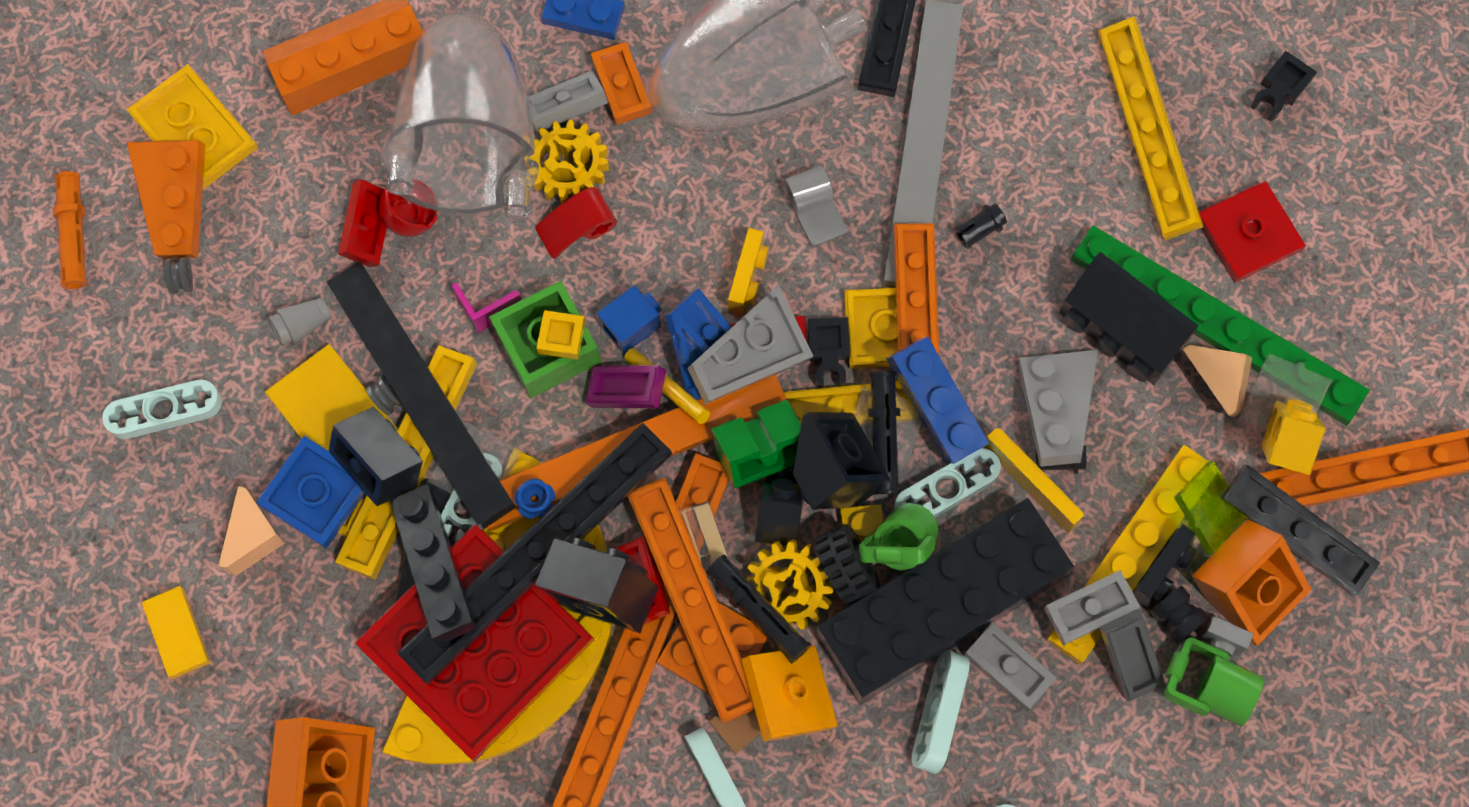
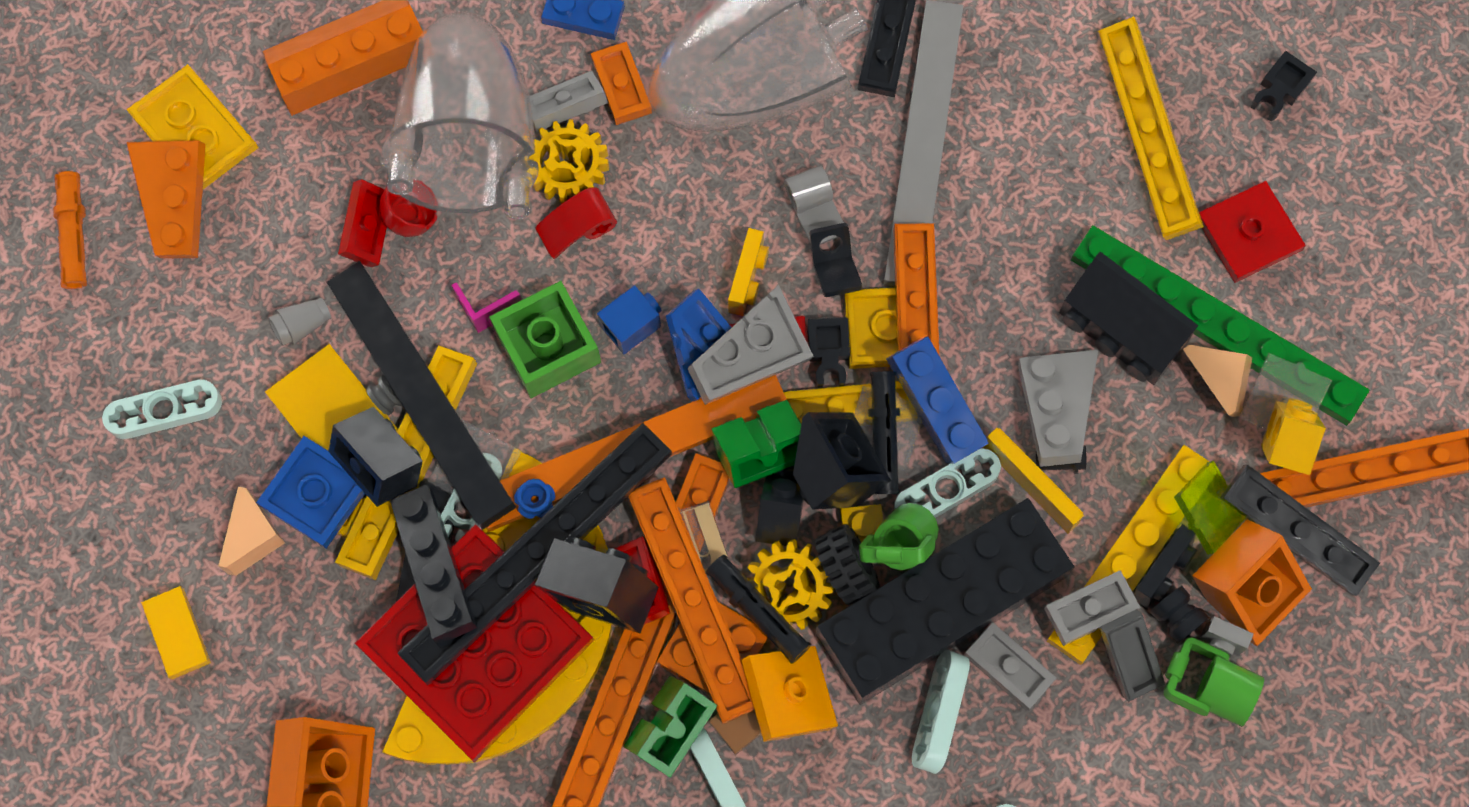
dark grey bush [164,257,193,294] -> none
yellow plate [536,310,586,360] -> none
magenta tile [585,365,666,408] -> none
yellow bar [624,348,710,424] -> none
black pin [954,203,1007,249] -> none
none -> green brick [623,675,718,778]
none -> black bracket [809,223,862,297]

